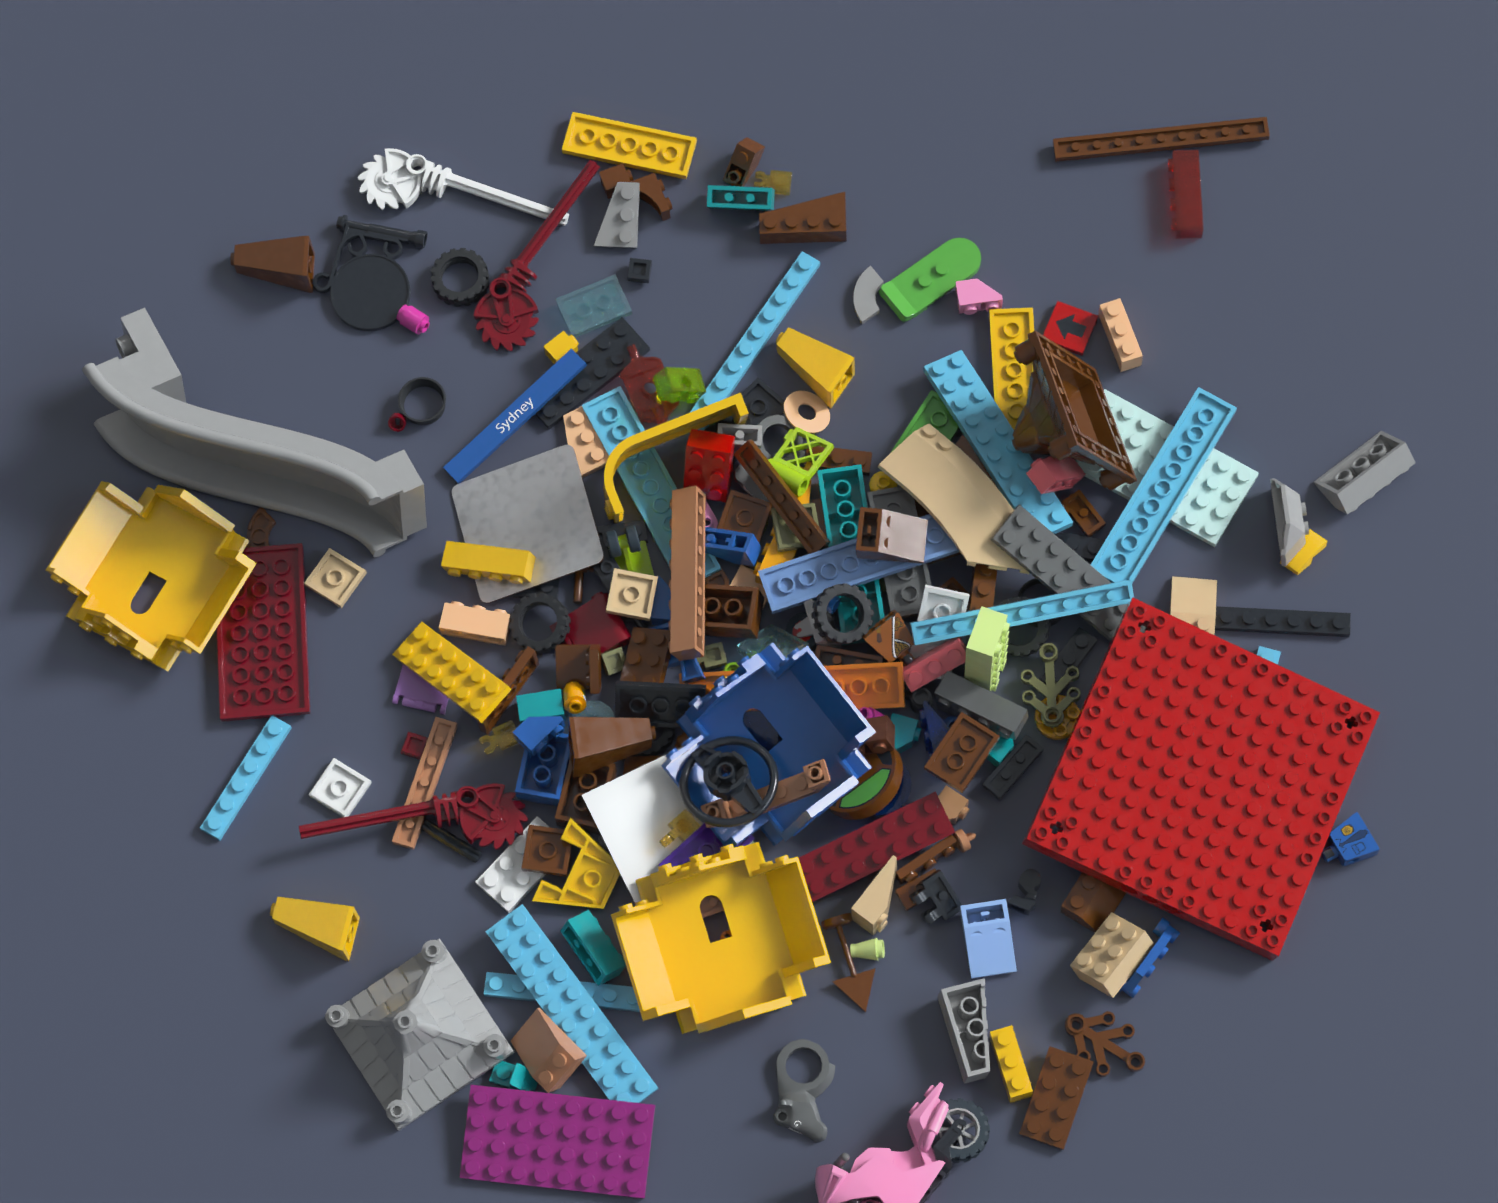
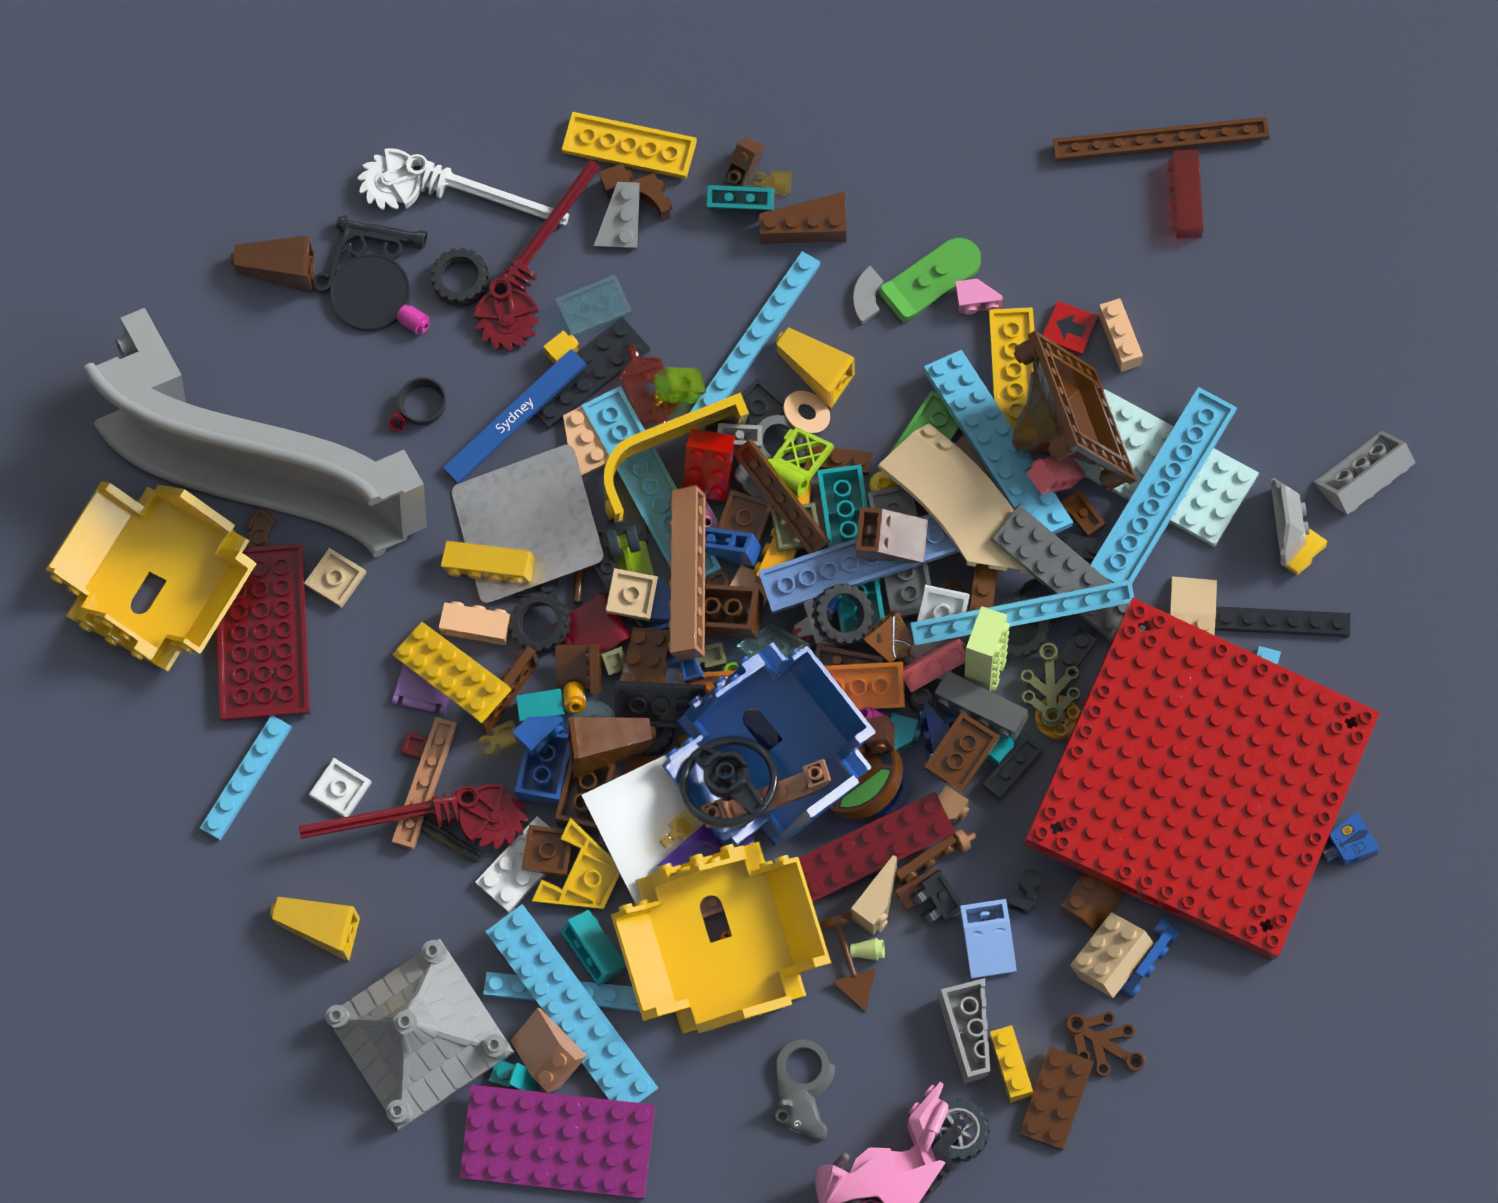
black plate [627,258,652,283] -> none

